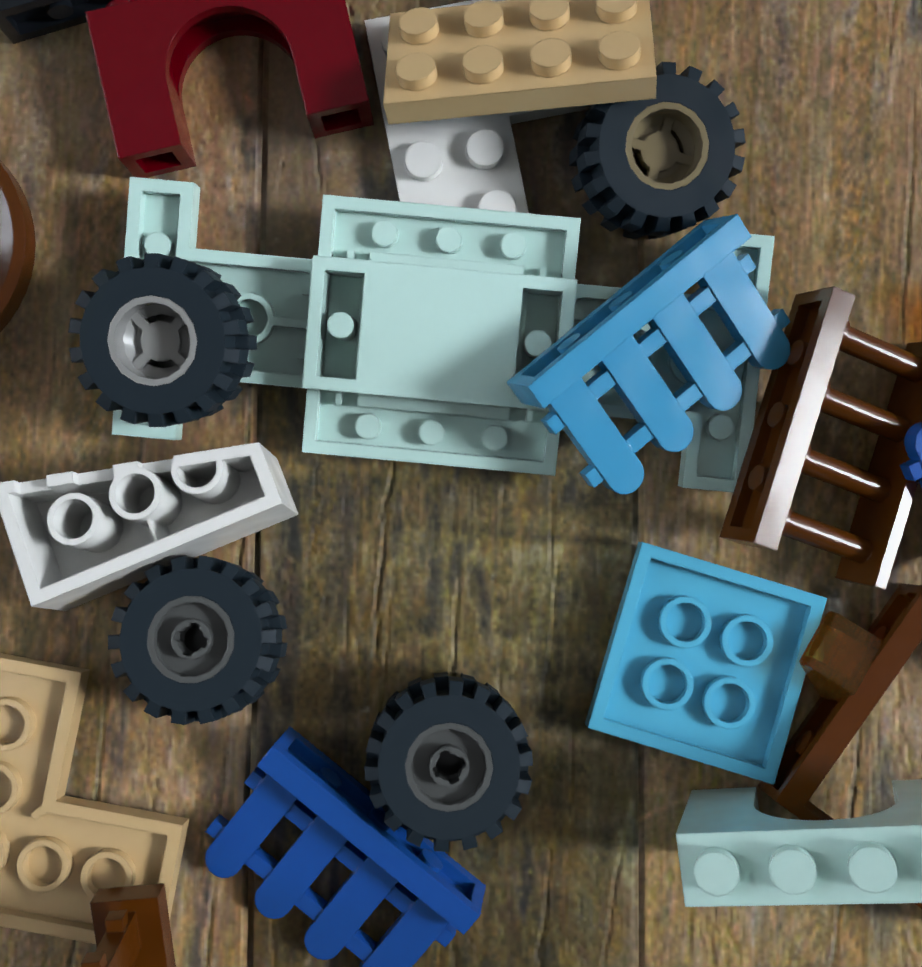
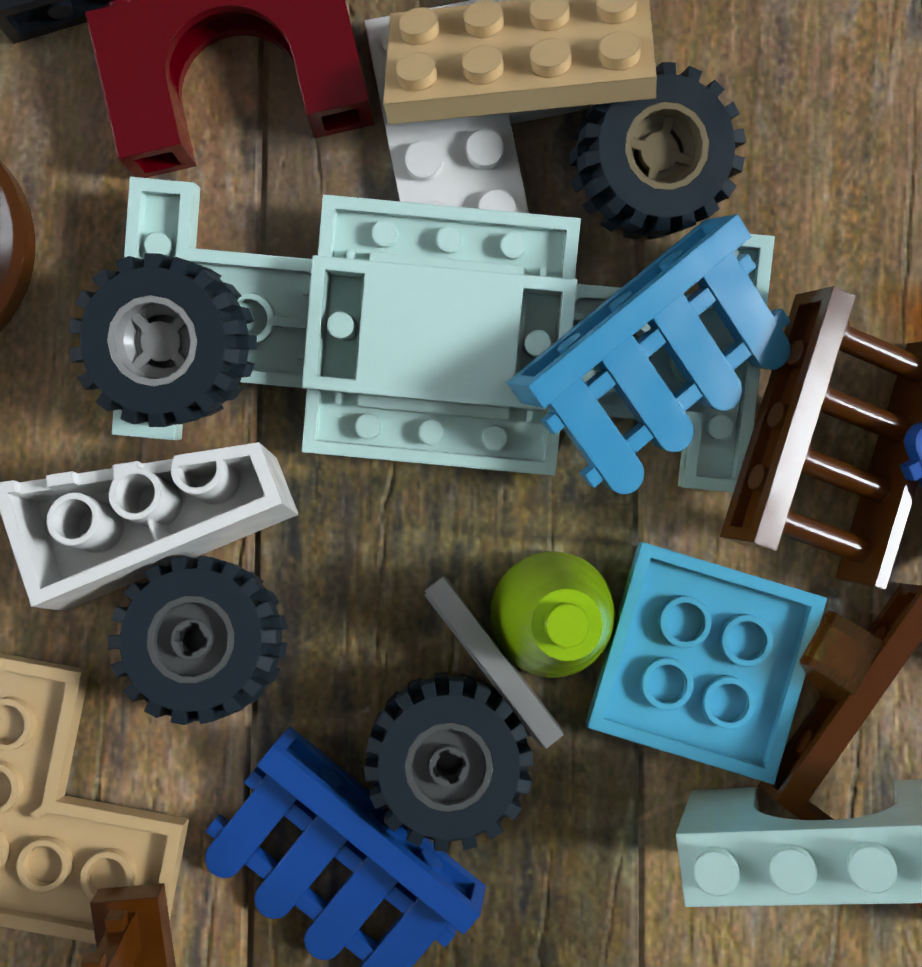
none -> light grey tile [424,575,564,749]
none -> lime cone [490,551,616,678]

